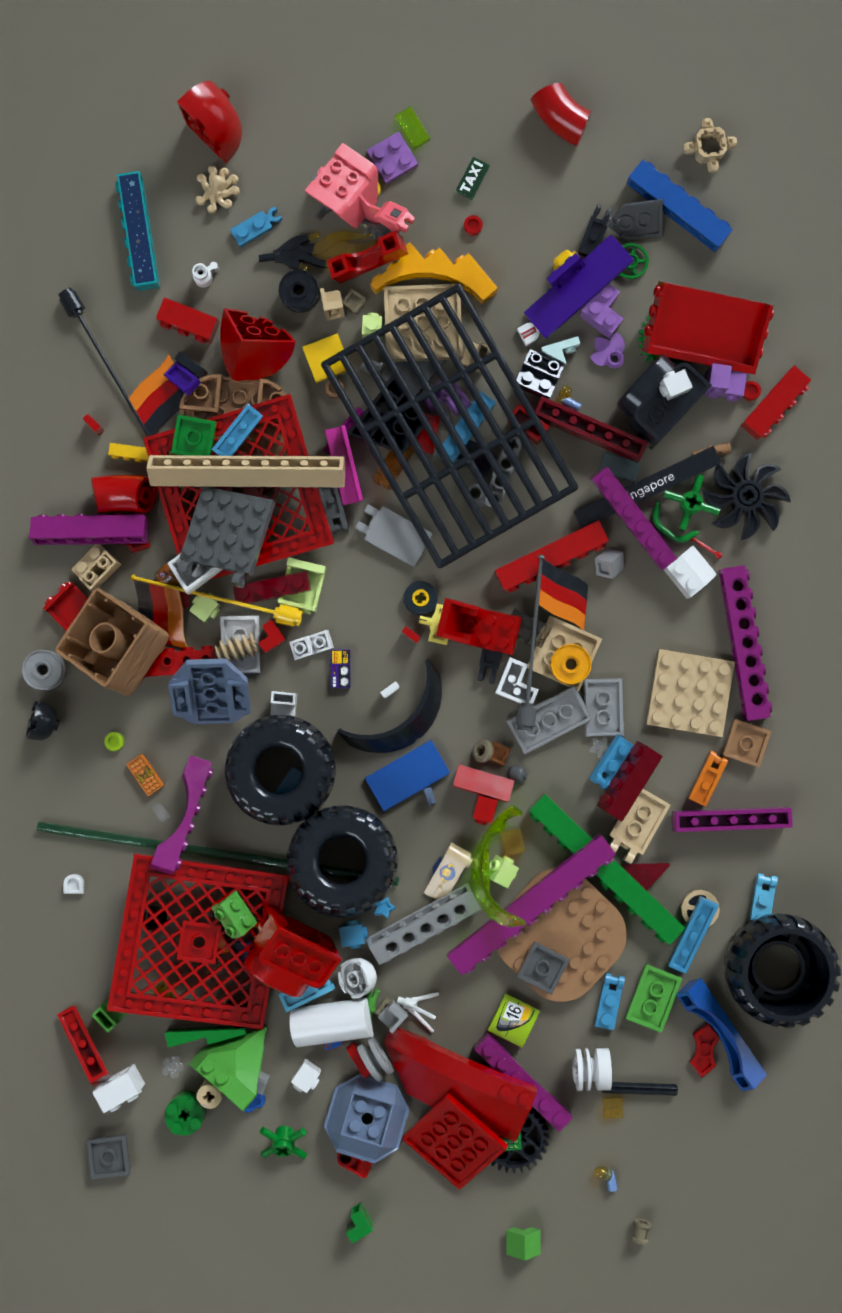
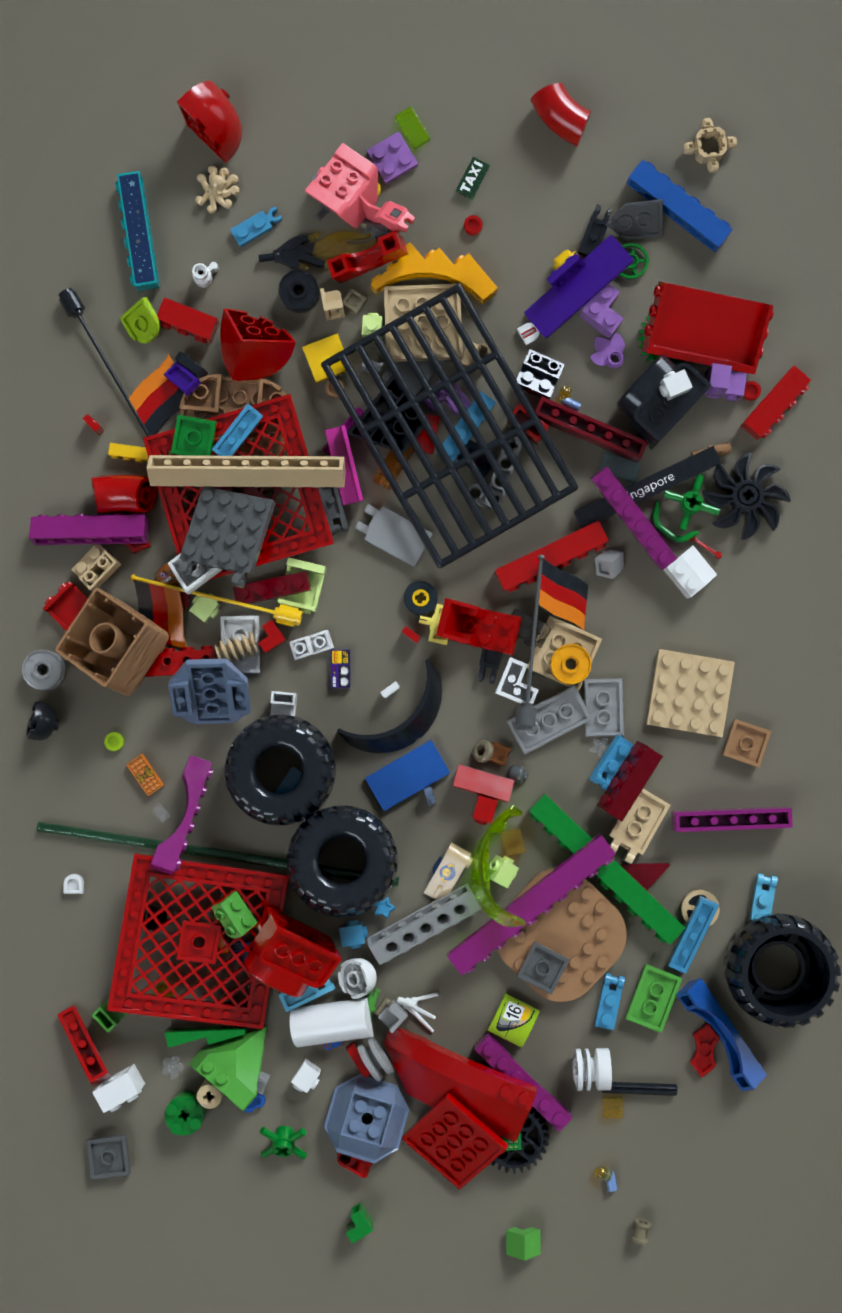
light aqua slope [540,336,580,368] -> none
orange plate [688,750,728,807] -> none
magenta brick [718,565,772,721] -> none
none -> lime tile [120,297,160,344]

